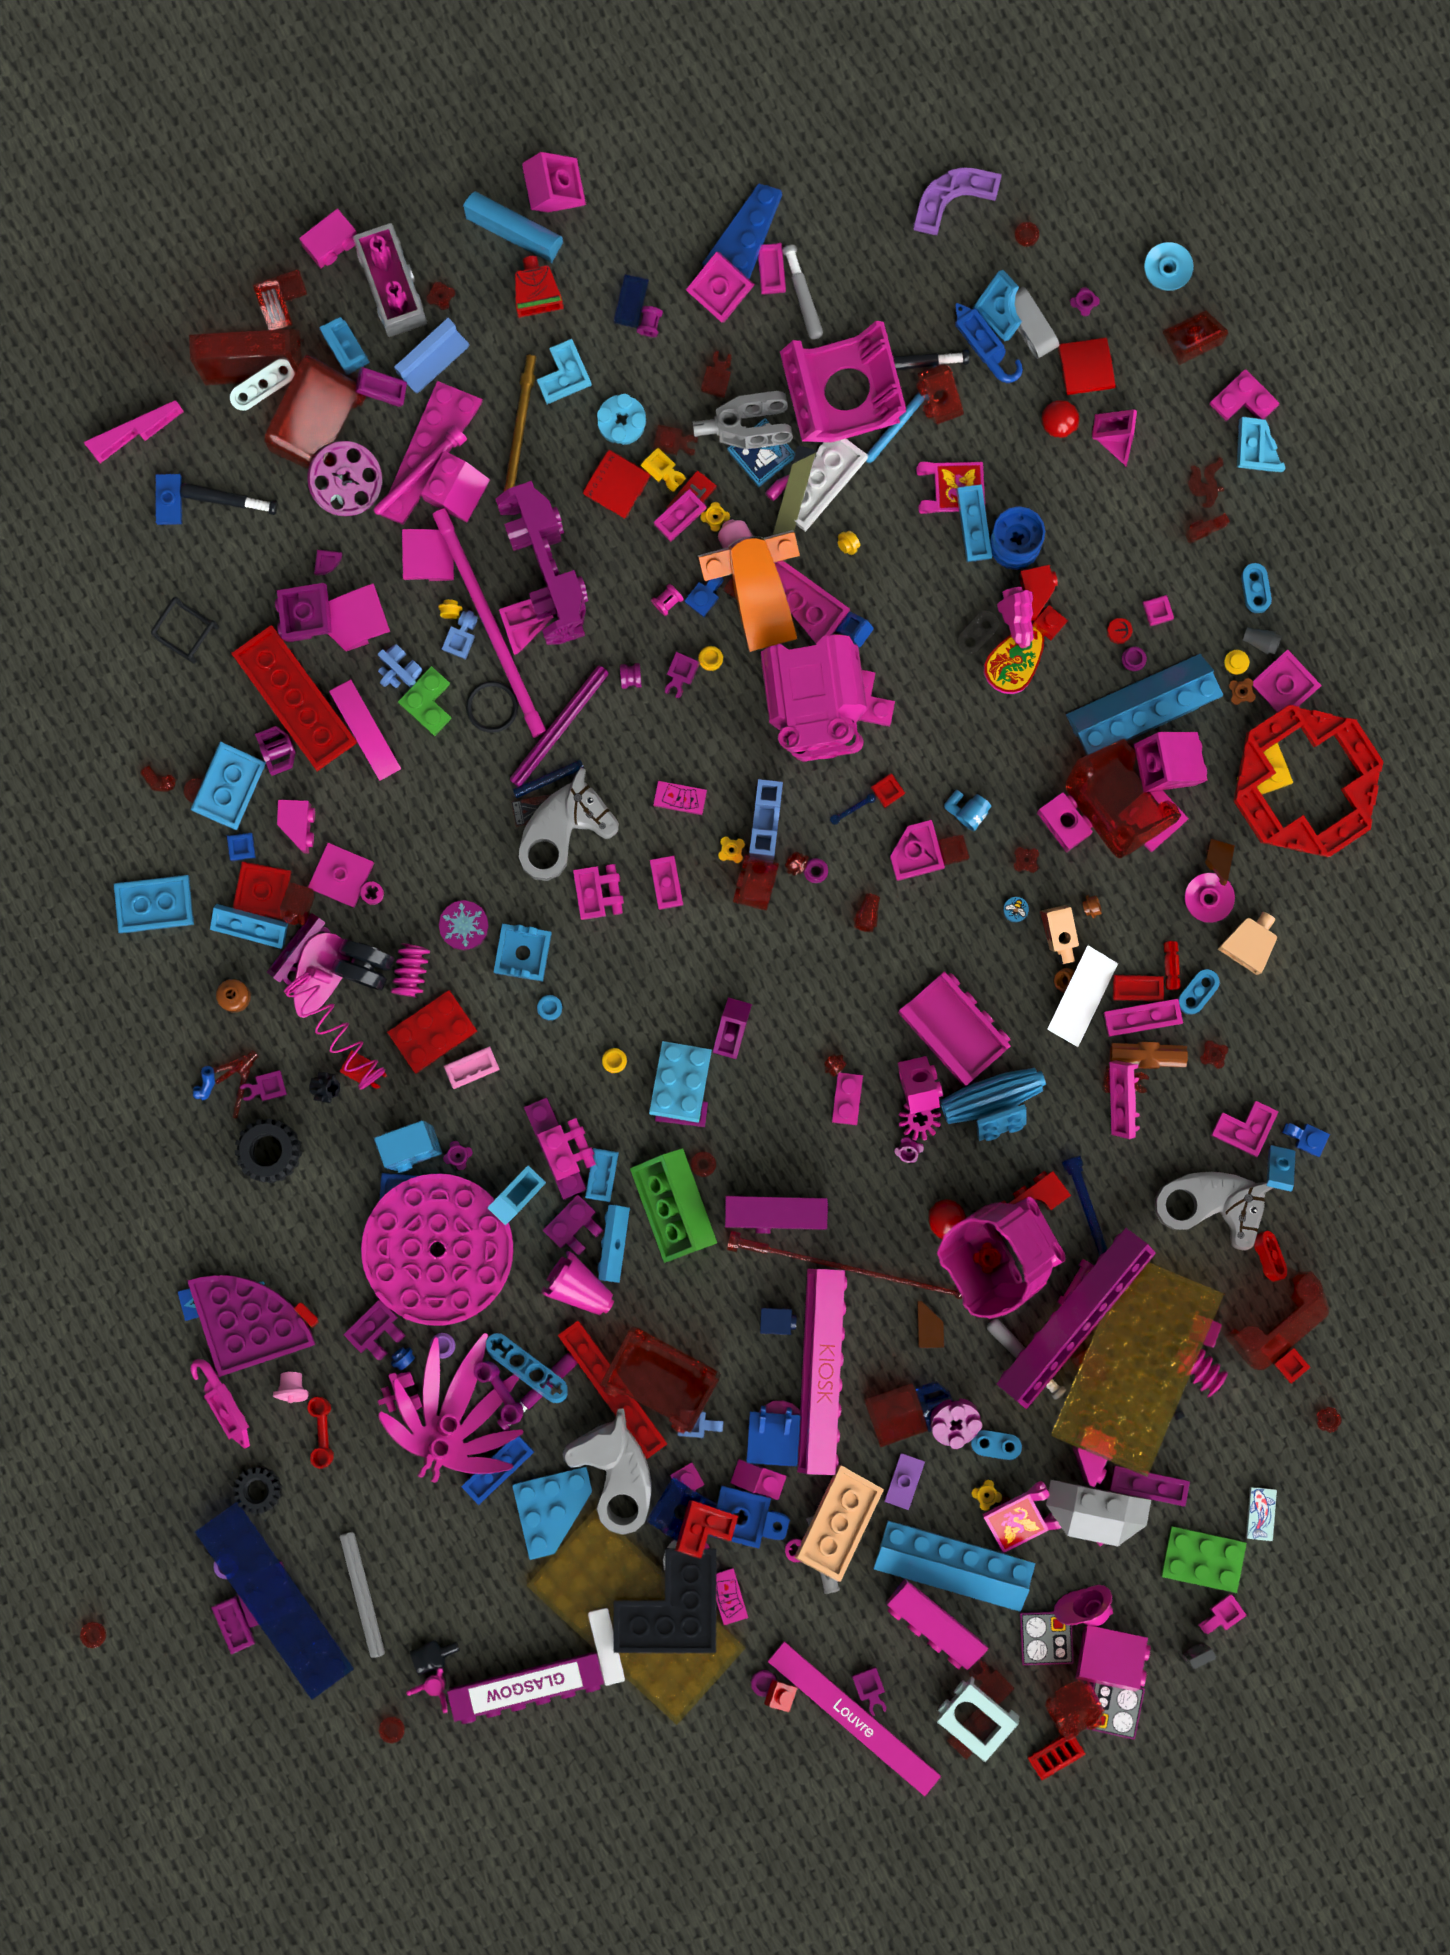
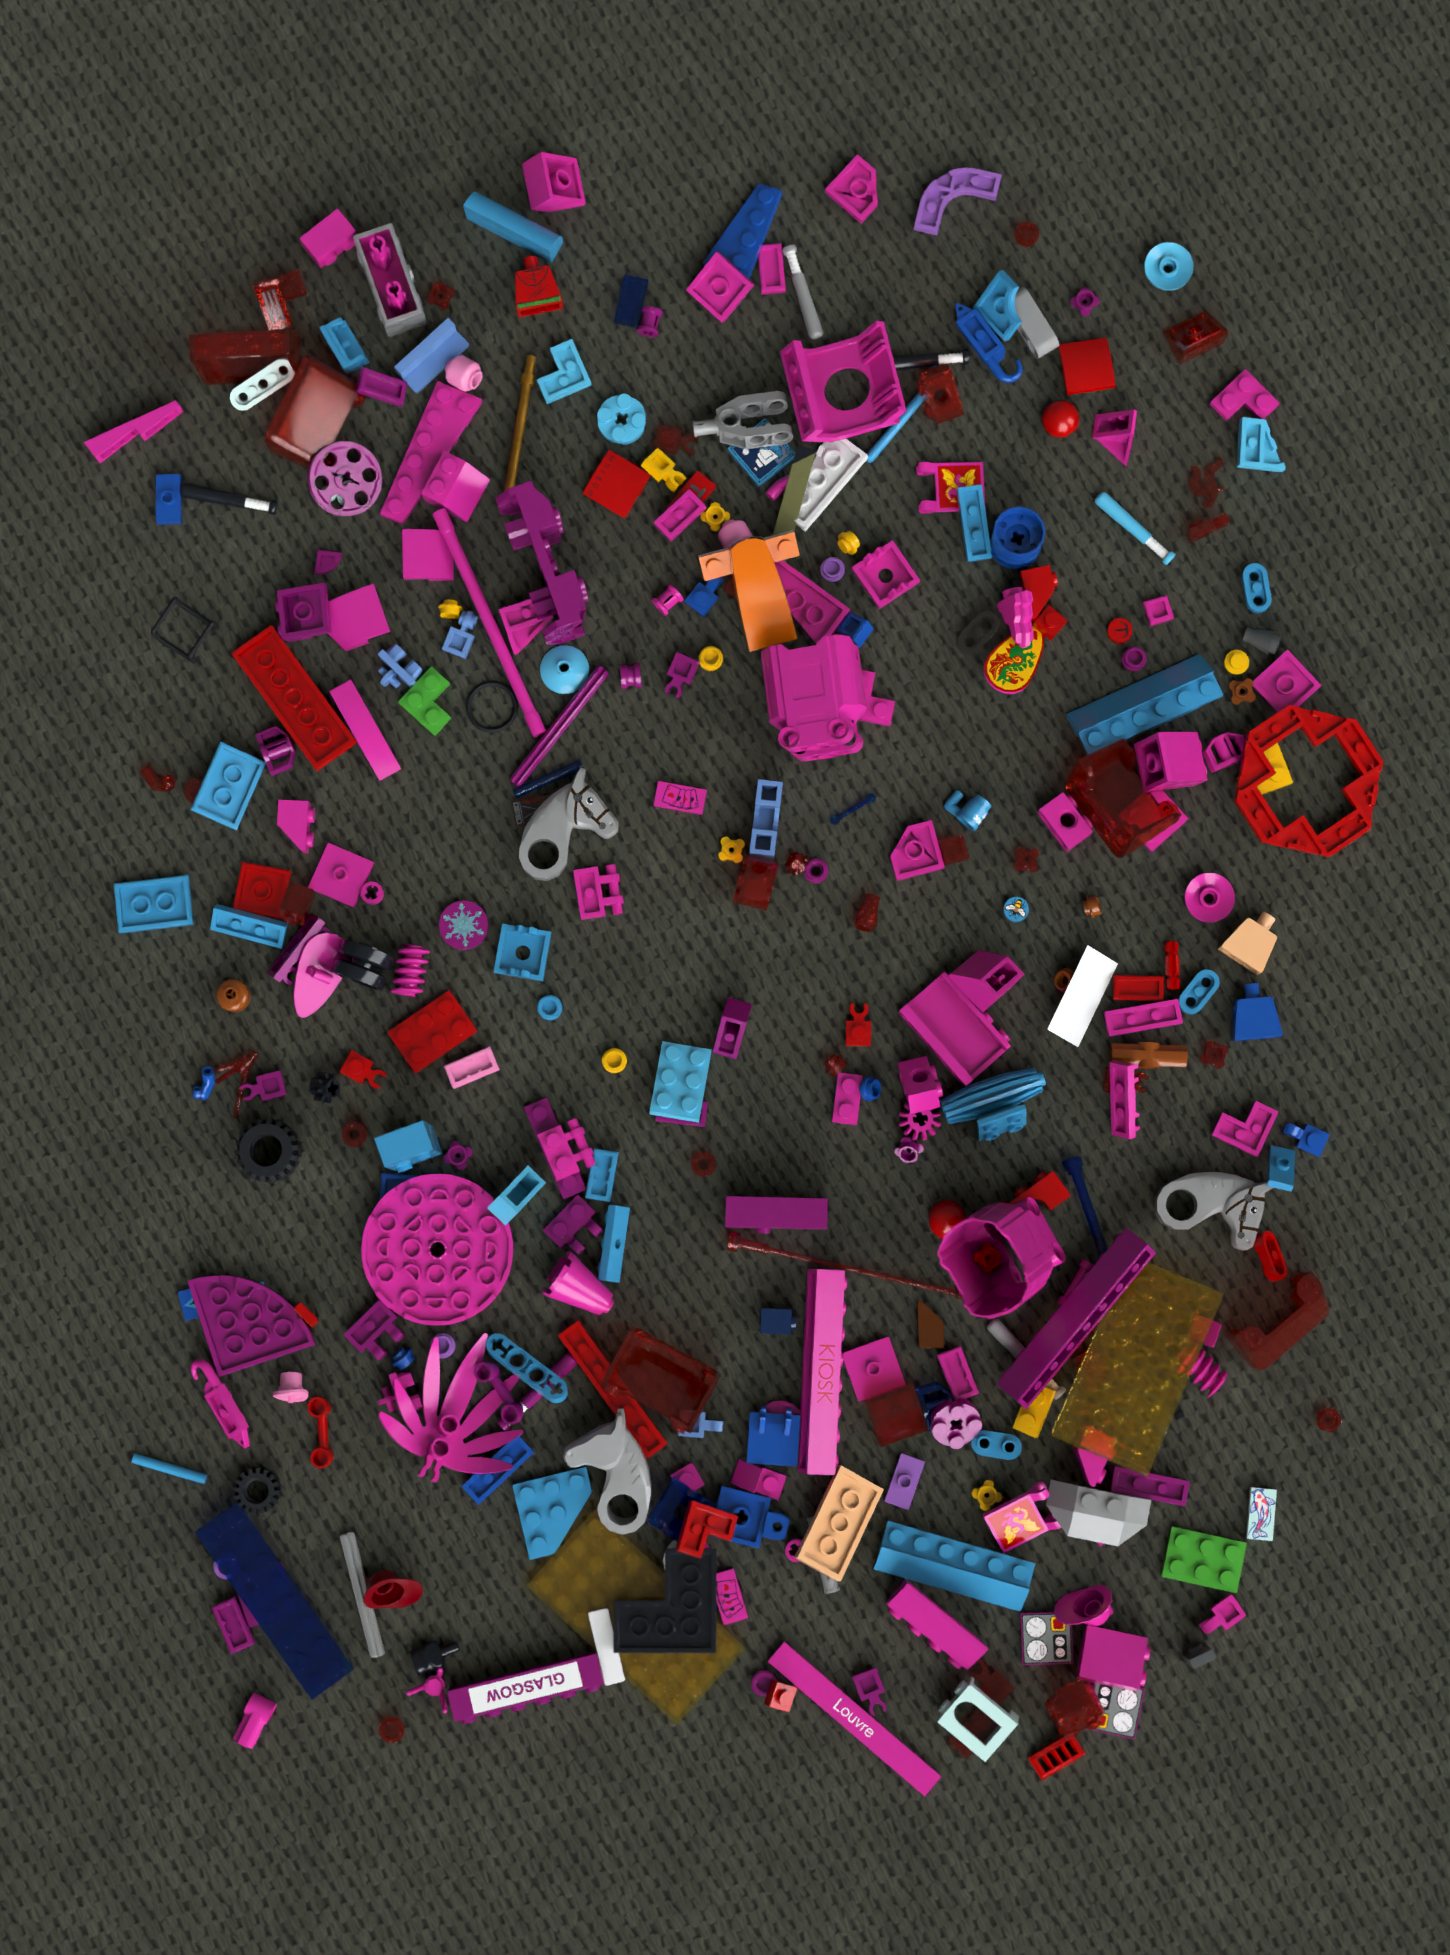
clear red plate [80,1622,106,1648] -> none
blue tile [227,833,256,861] -> none
dark pink piece [284,972,385,1090] -> none
dark pink piece [374,425,467,515] -> none
bright green slope [630,1148,717,1263] -> none
dark pink plate [650,856,683,910] -> none
clear red plate [701,351,732,398] -> none
red tile [871,773,905,808] -> none
light nougat torso [1040,905,1079,964] -> none
reddish brown tile [1205,839,1235,886] -> none
red plate [1273,1348,1310,1384] -> none
none -> dark azure bar [132,1453,208,1484]
none -> dark pink piece [233,1692,277,1749]
none -> clear red plate [342,1122,367,1147]
none -> dark red piece [363,1570,423,1609]
none -> bright pink head [445,355,482,392]
none -> medium azure dish [540,645,589,694]
none -> medium lavender plate [820,557,845,582]
none -> dark pink plate [825,154,878,224]
none -> dark pink plate [843,1336,906,1402]
none -> red plate [845,1003,871,1047]
none -> dark pink piece [851,540,920,609]
none -> blue plate [859,1076,881,1101]
none -> dark pink plate [937,1346,979,1401]
none -> dark pink slope [948,950,1025,1013]
none -> yellow plate [1013,1387,1056,1438]
none -> medium azure piece [1095,492,1176,565]
none -> dark pink piece [1202,732,1245,773]
none -> blue torso [1231,983,1283,1042]

